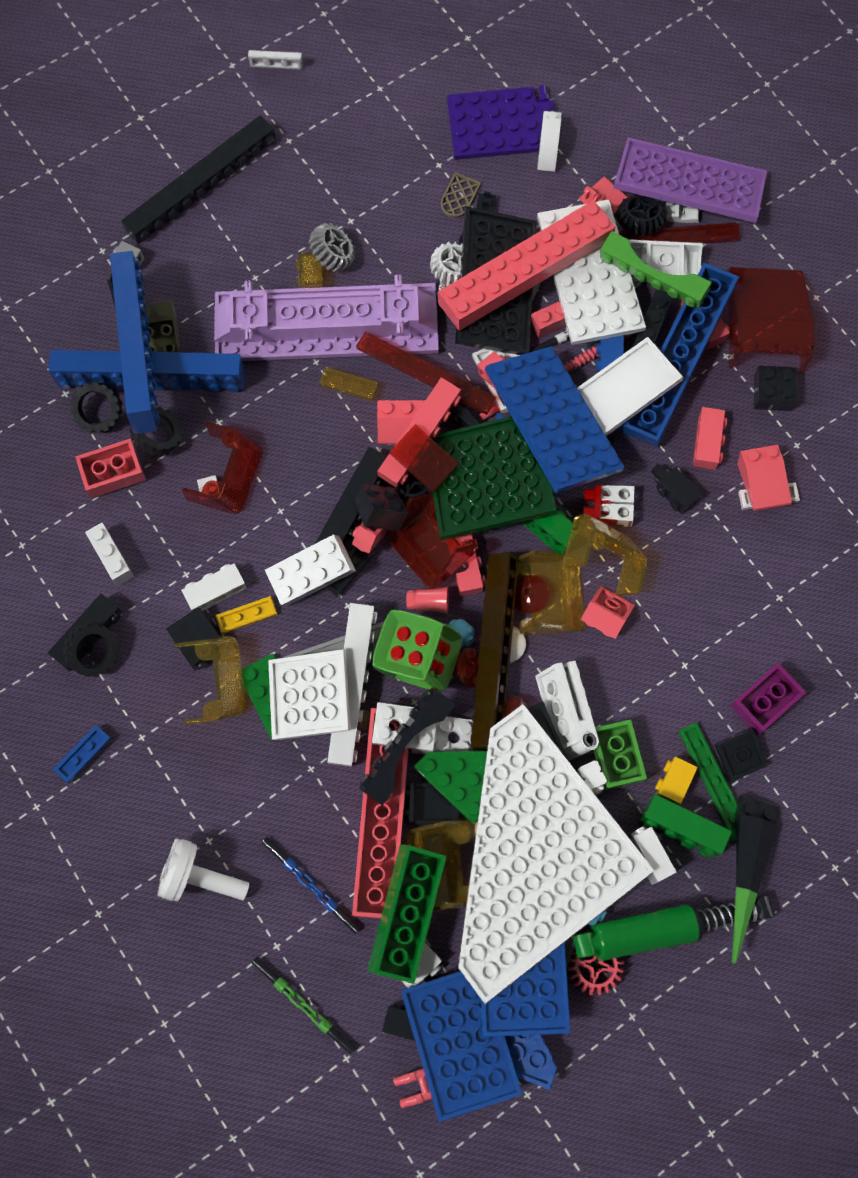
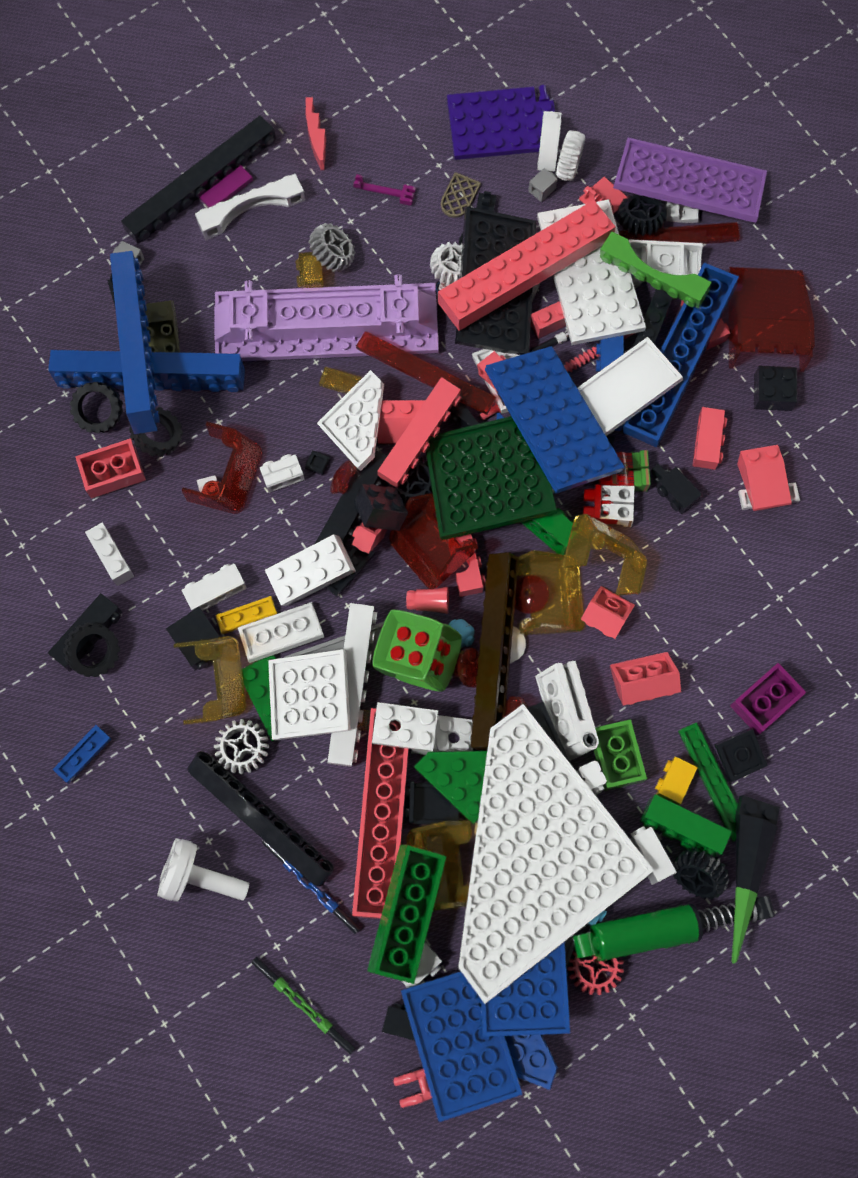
white tile [248,50,303,69] -> none
black arch [359,687,455,806] -> none
clear red tile [389,424,458,492] -> none
none -> black beam [187,751,334,886]
none -> white arch [195,174,305,240]
none -> magenta tile [200,166,253,208]
none -> white gear [214,719,269,774]
none -> white tile [238,602,324,663]
none -> white brick [259,454,305,493]
none -> black tile [305,450,330,476]
none -> coral slope [306,97,326,170]
none -> white plate [317,370,384,471]
none -> clear red dish [330,460,357,494]
none -> magenta hinge [353,174,416,206]
none -> light grey brick [528,168,557,202]
none -> white gear [556,130,585,181]
none -> hips [598,450,650,491]
none -> coral slope [610,652,681,705]
none -> black gear [673,848,730,900]

